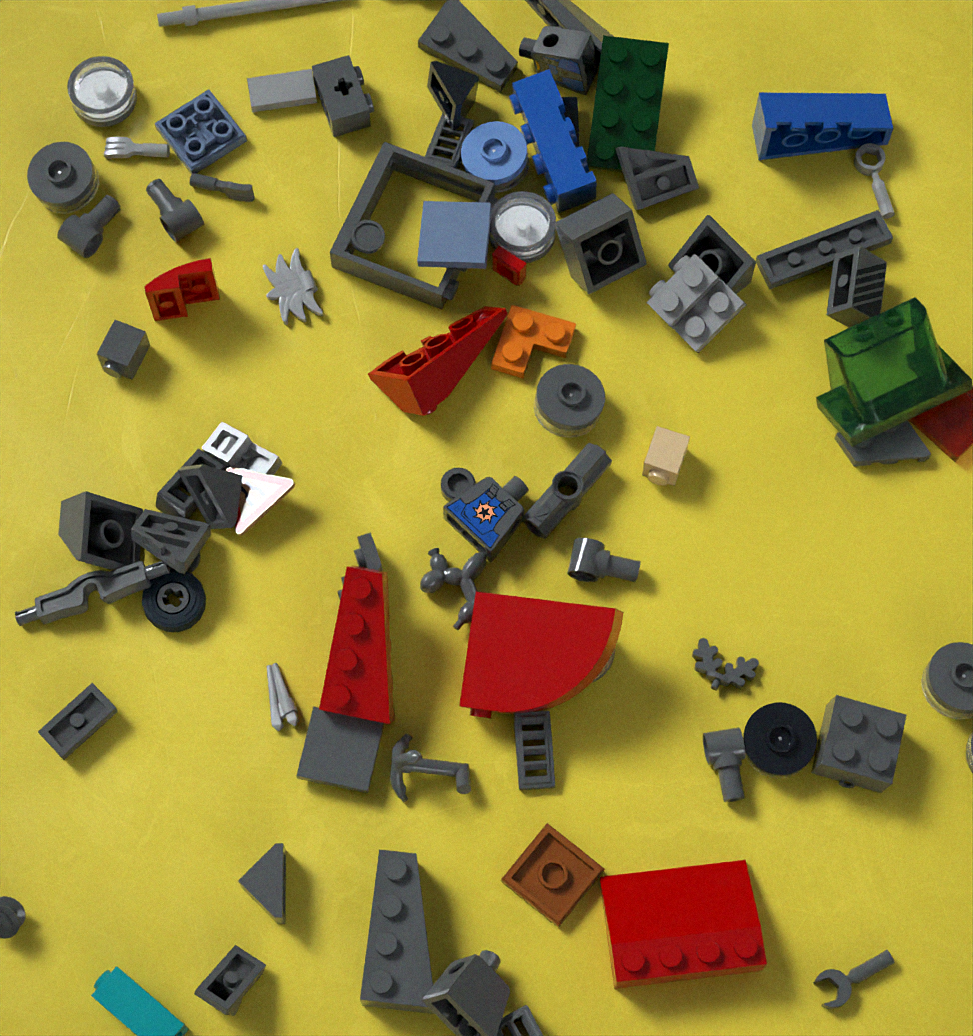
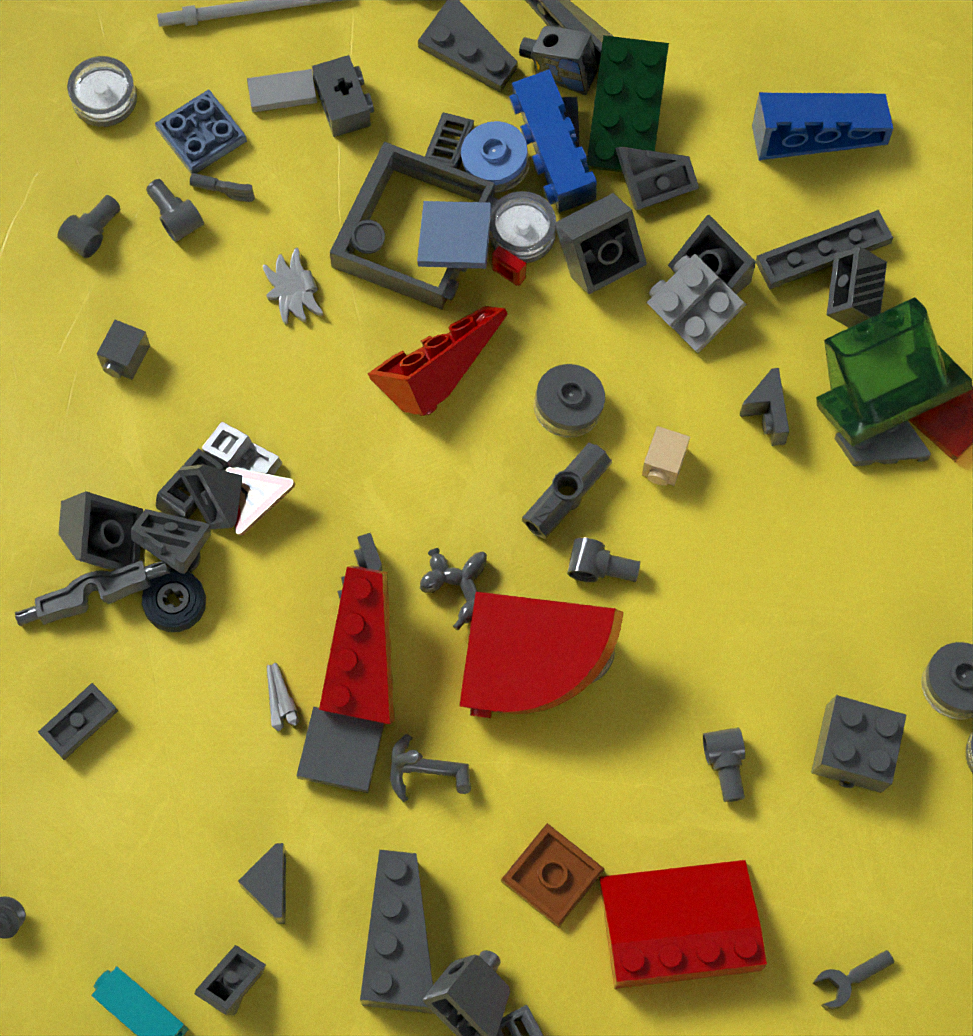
dark grey piece [27,142,99,214] -> none
light grey piece [103,137,170,159] -> none
red slope [144,258,220,321] -> none
black slope [427,61,479,130] -> none
dark grey tile [441,468,475,502] -> none
torso [443,476,529,563] -> none
orange plate [491,305,576,379] -> none
dark grey slope [514,711,555,790] -> none
dark grey animal [692,638,759,690] -> none
black piece [743,702,817,779] -> none
light grey piece [854,143,895,219] -> none
none -> dark grey slope [740,368,789,446]

